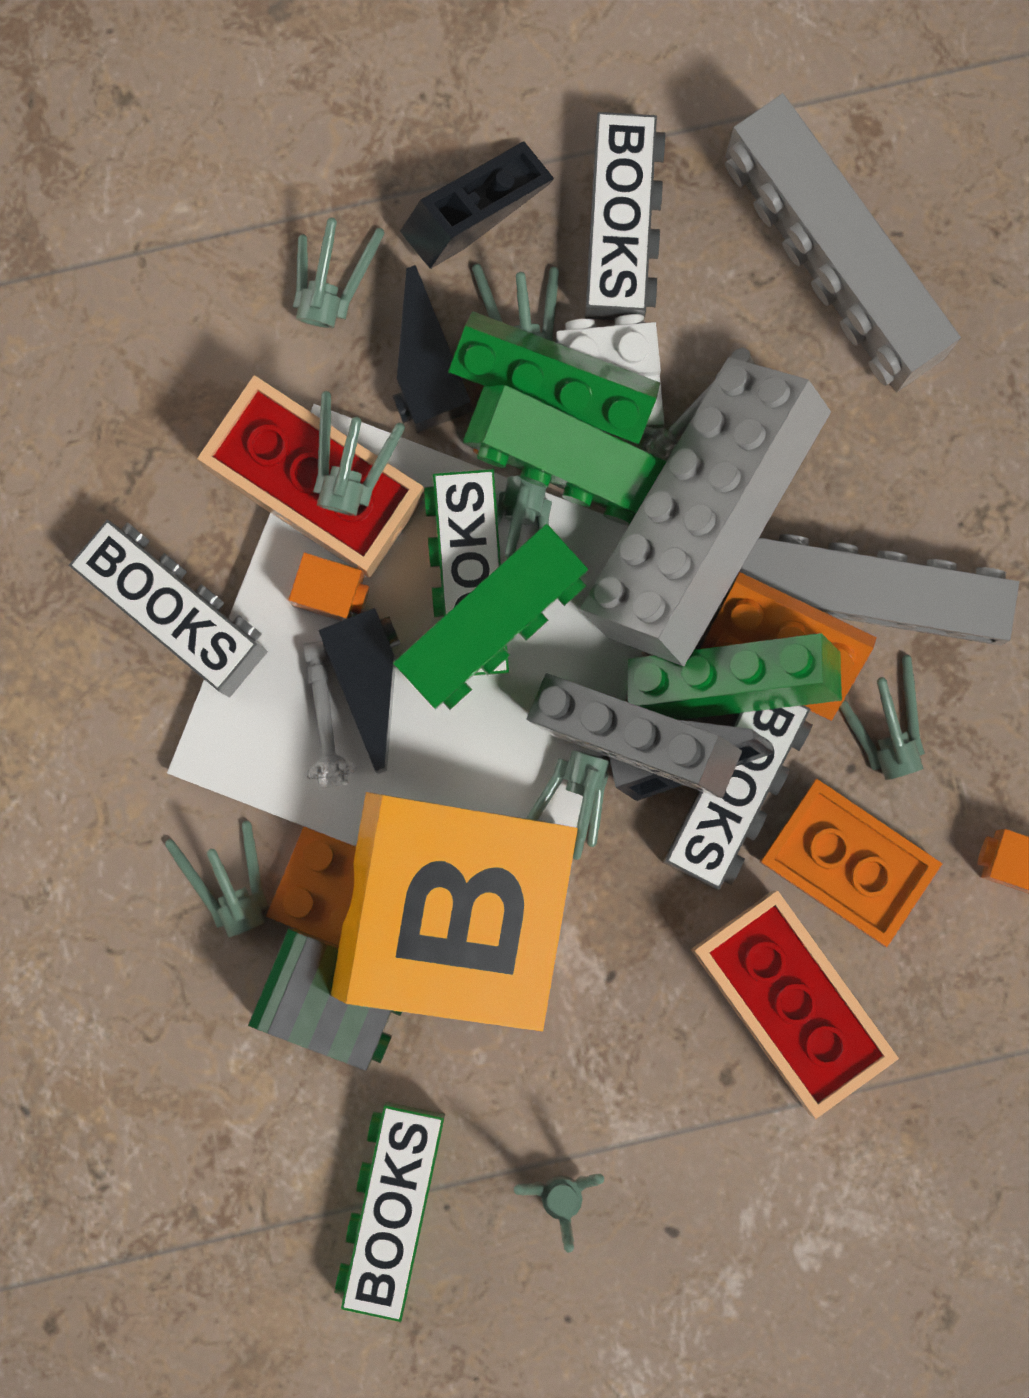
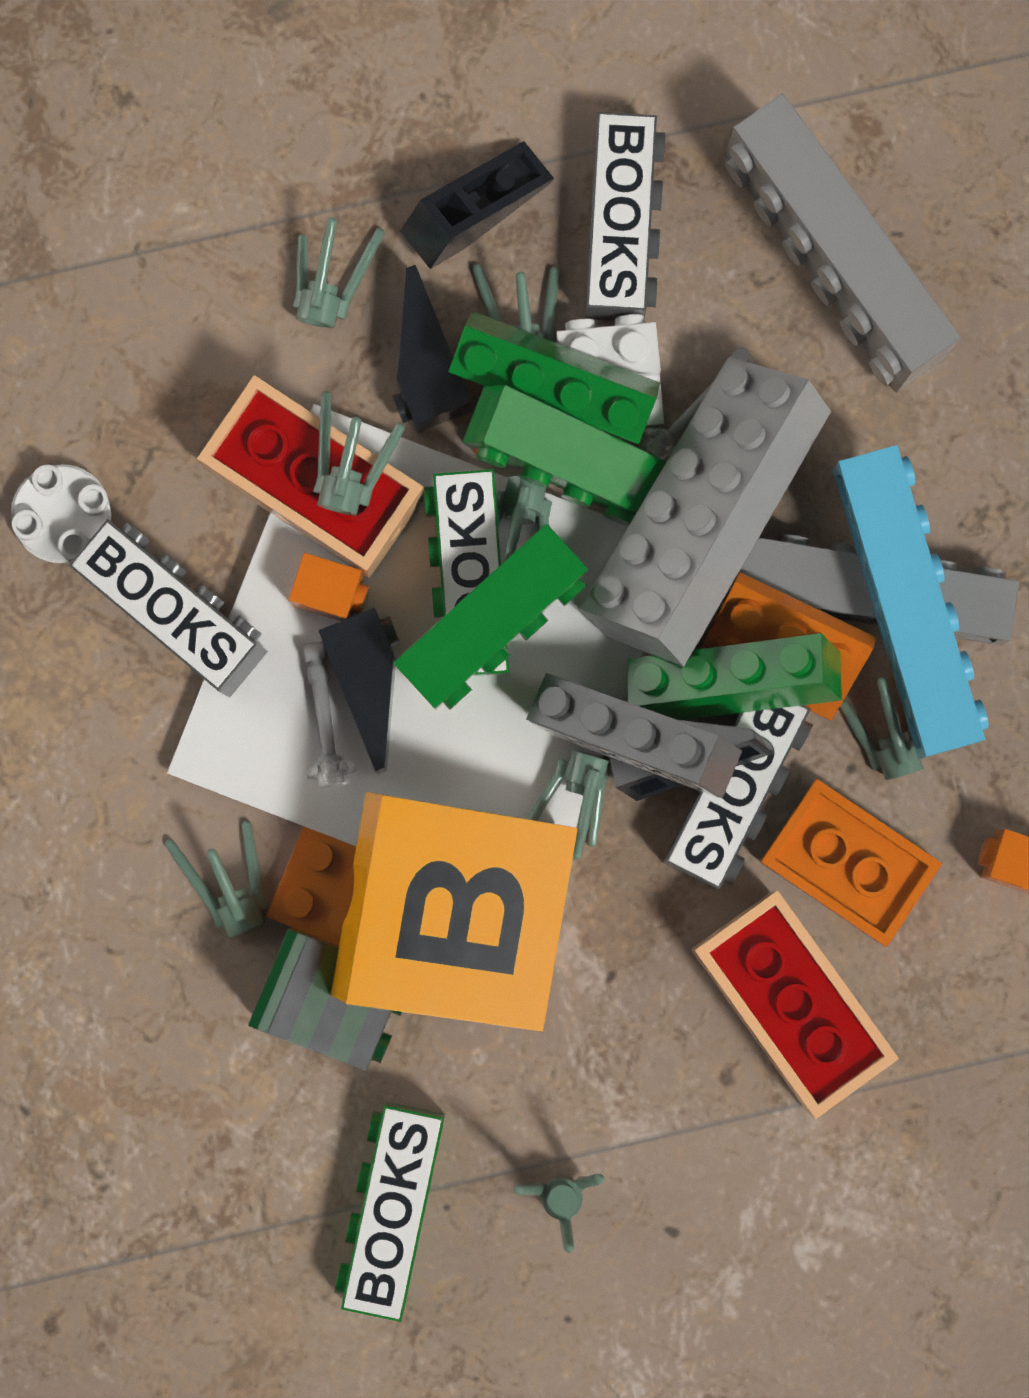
none -> white dish [11,464,112,563]
none -> medium azure brick [832,445,989,760]

